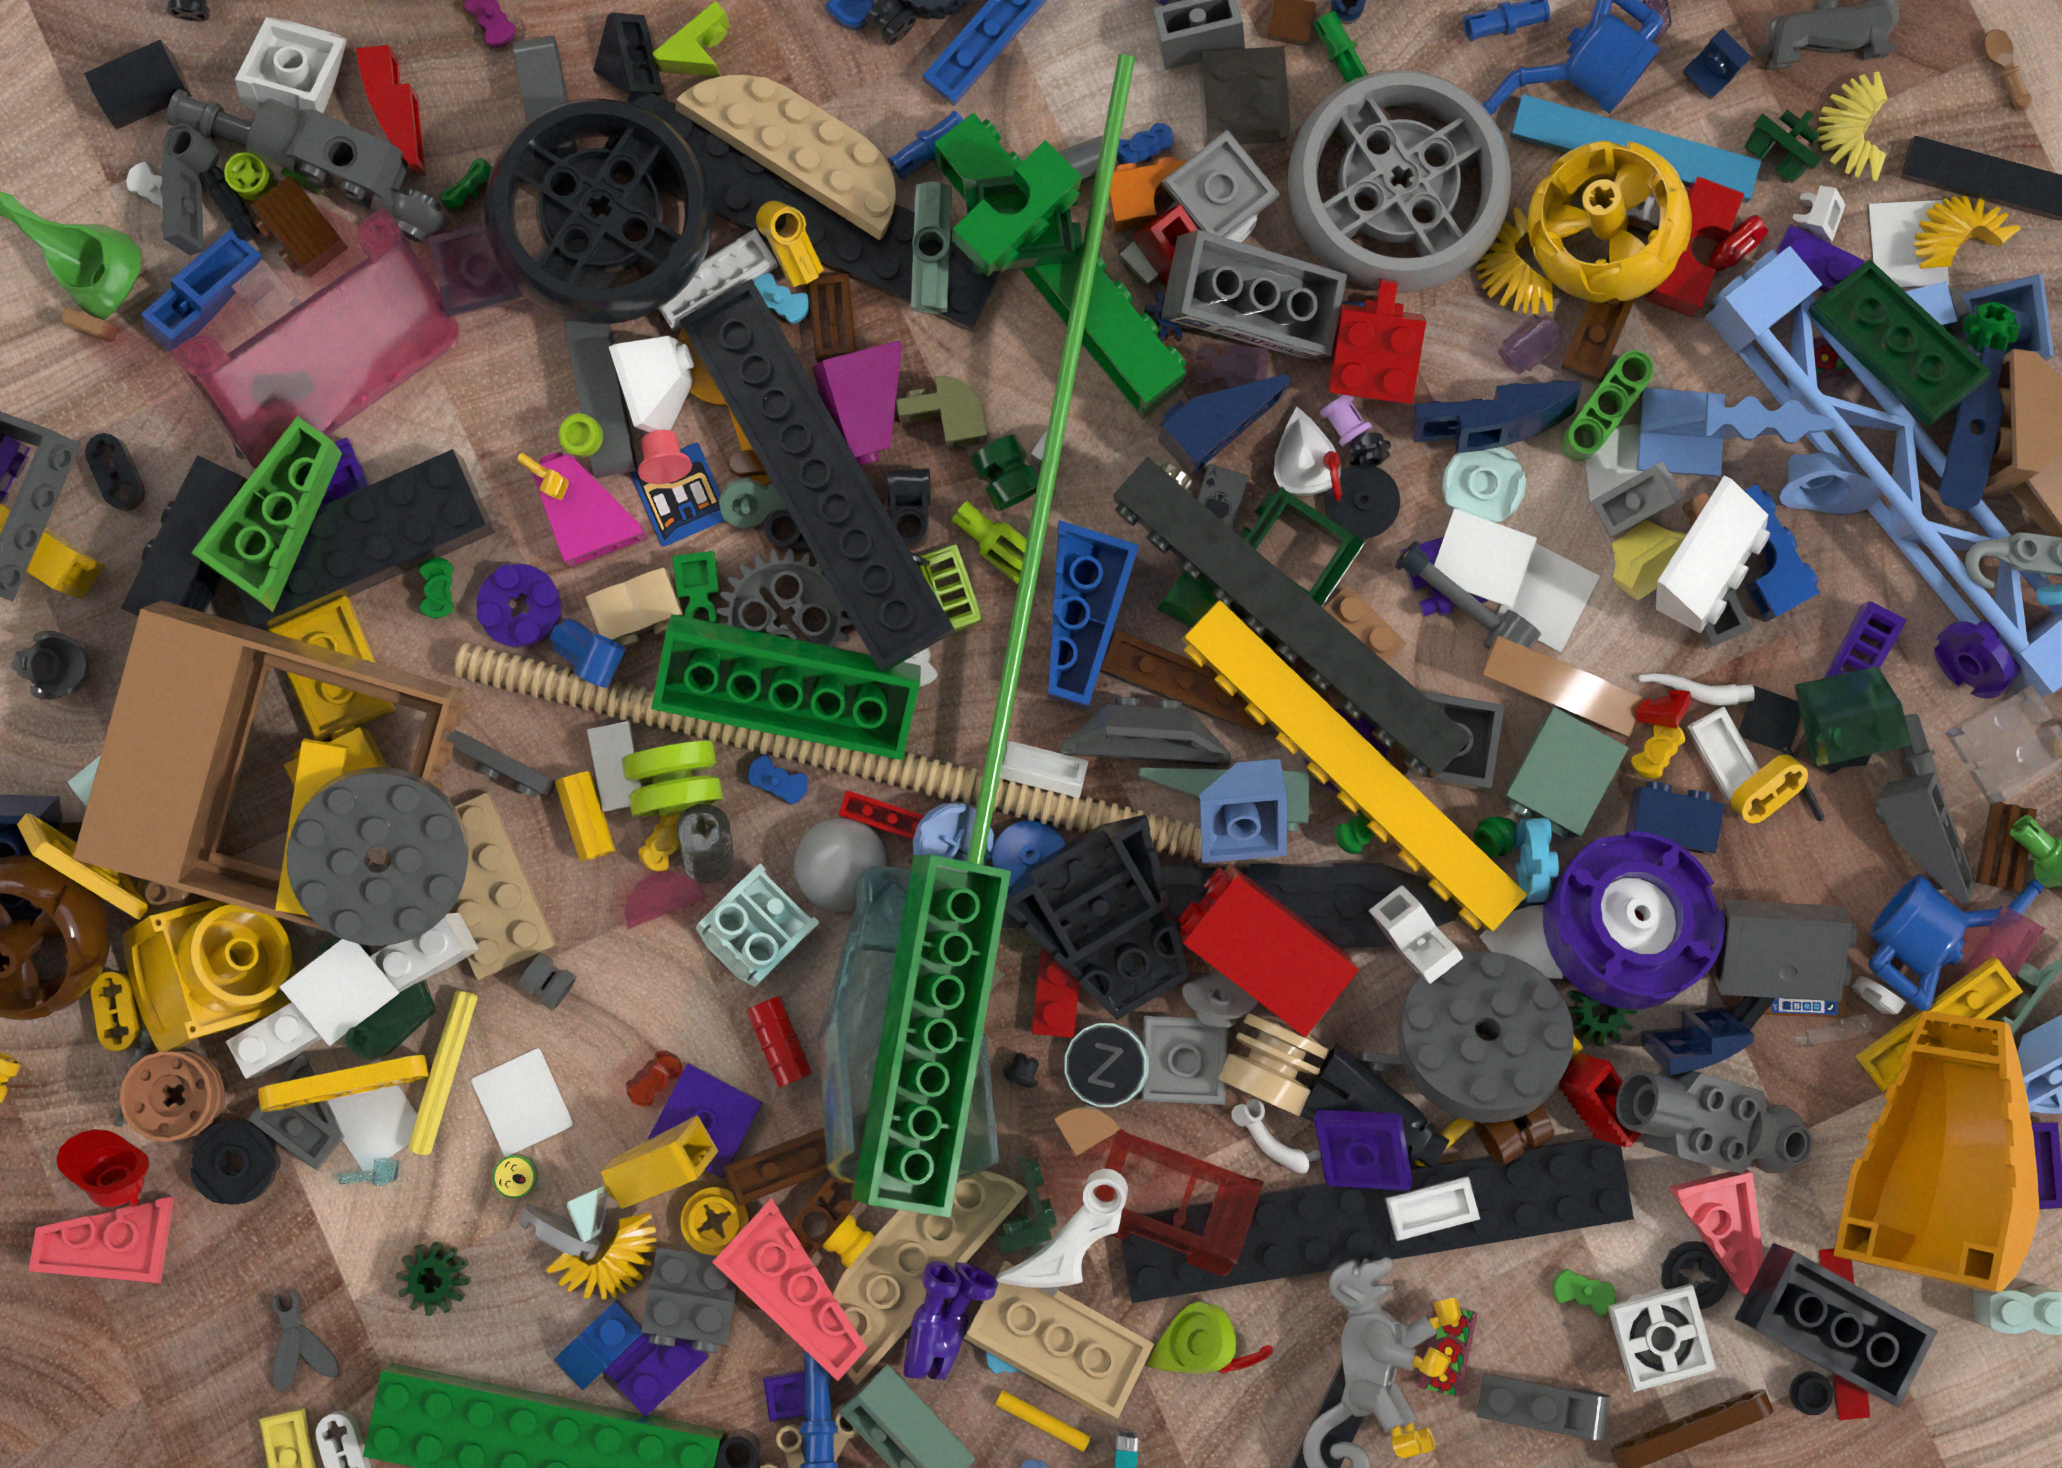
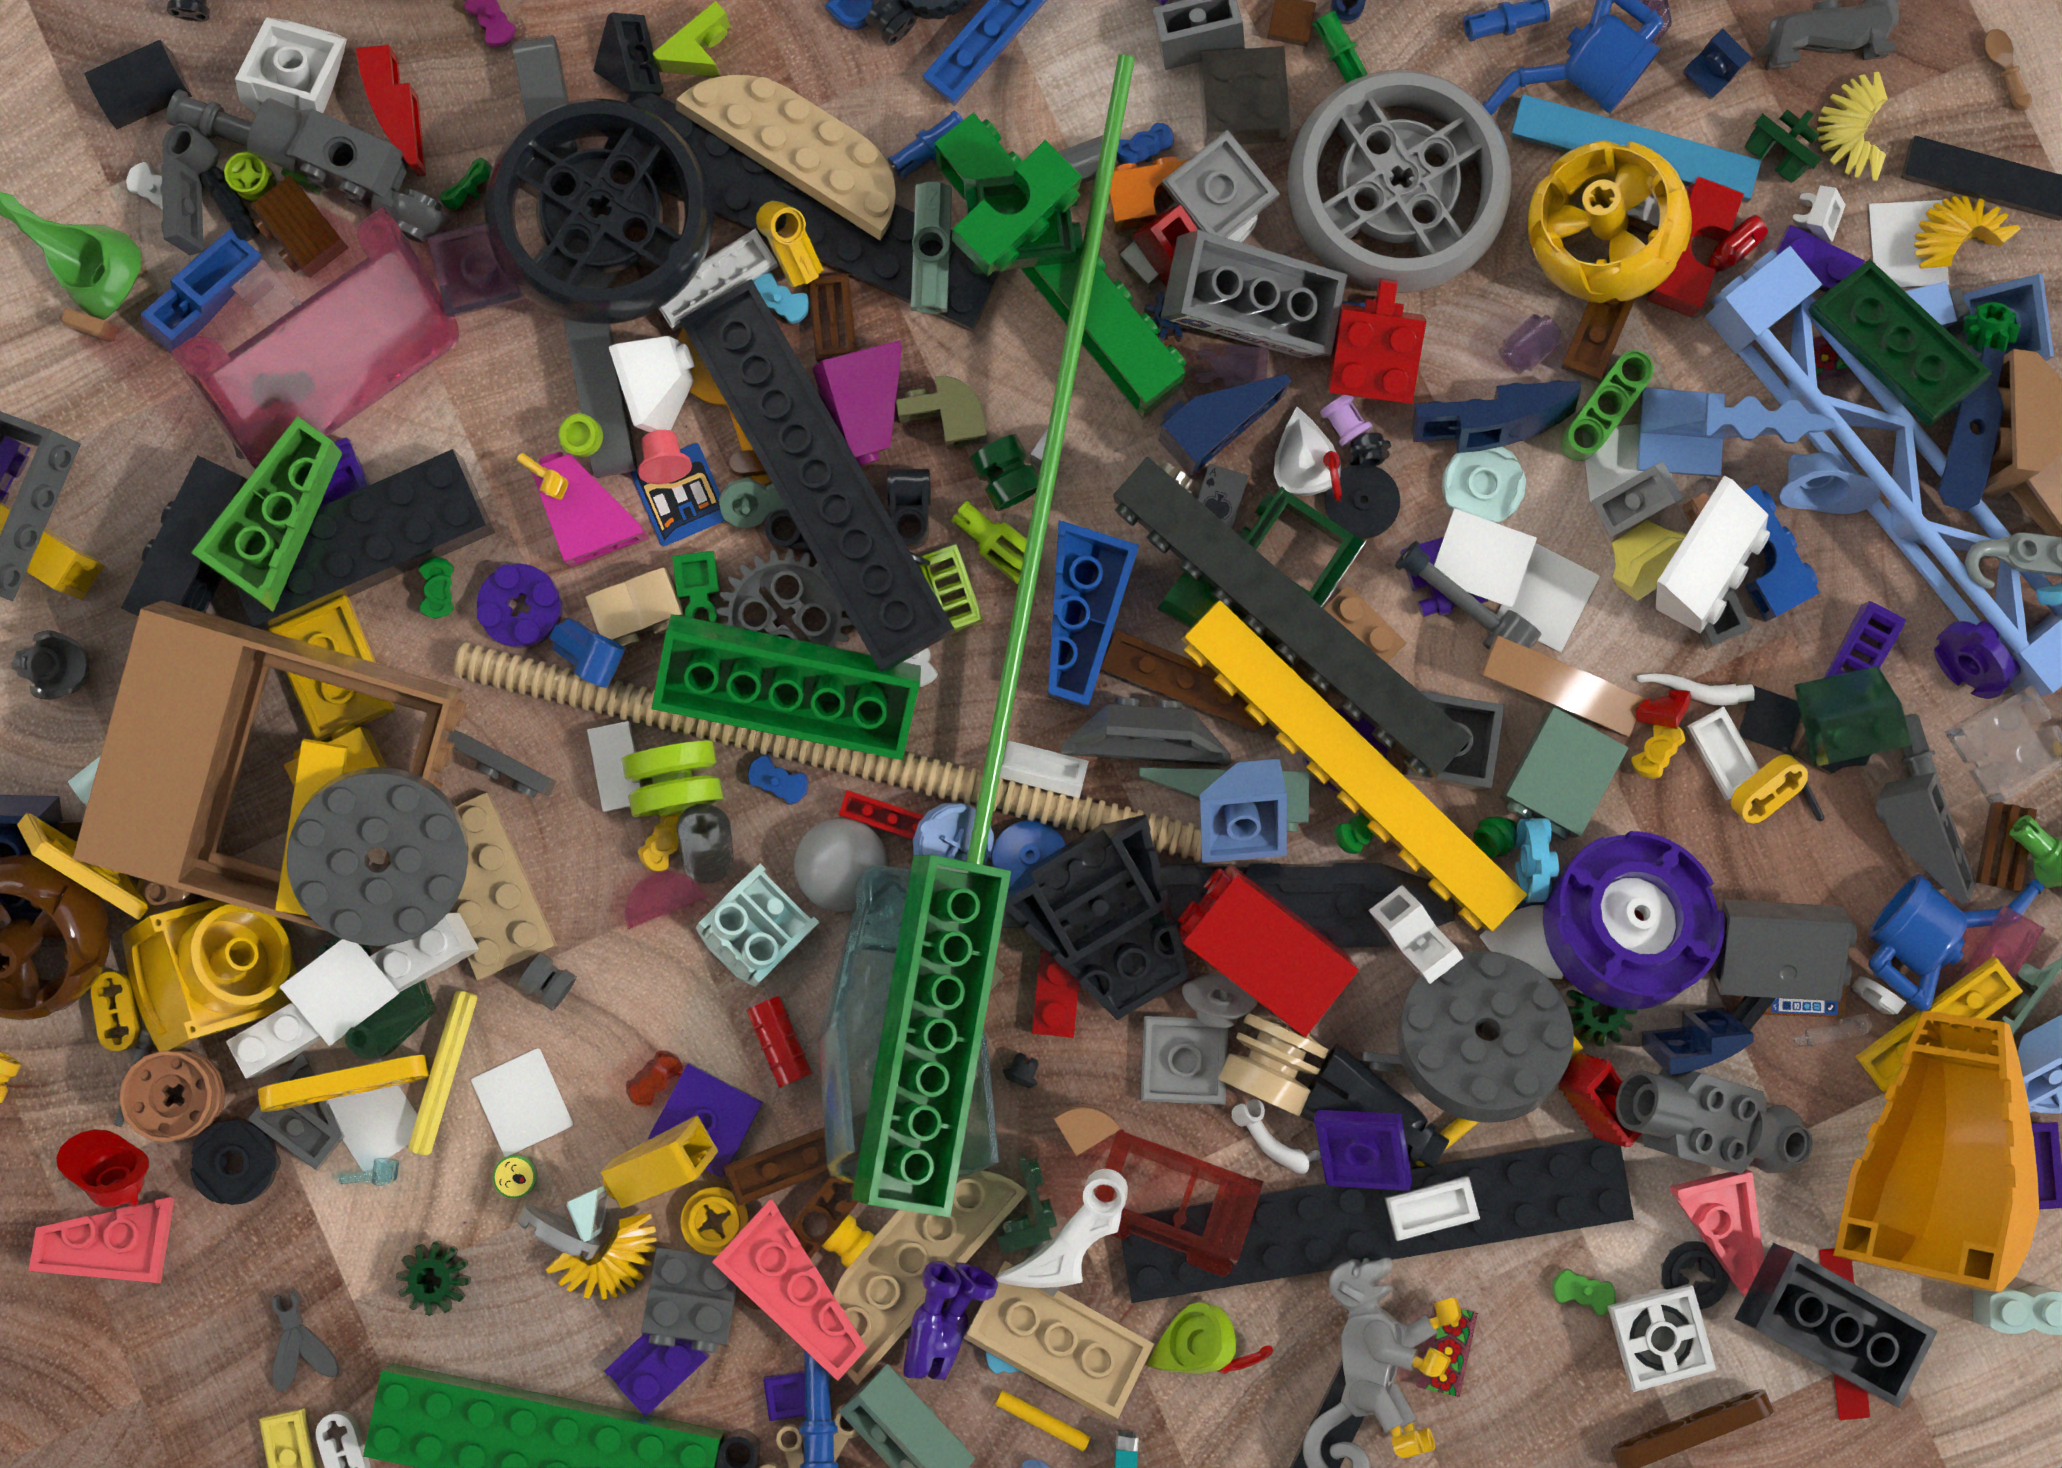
black beam [85,433,145,511] -> none
blue slope [554,1299,642,1391] -> none
yellow axle [555,771,616,862] -> none
black tile [1064,1023,1149,1107] -> none
reddish brown wheel [1473,1105,1554,1166] -> none
yellow hair [1476,207,1553,315] -> none
dark grey plate [1477,1373,1611,1440] -> none
dark blue brick [1624,781,1725,855] -> none
black plate [1789,1371,1833,1415] -> none

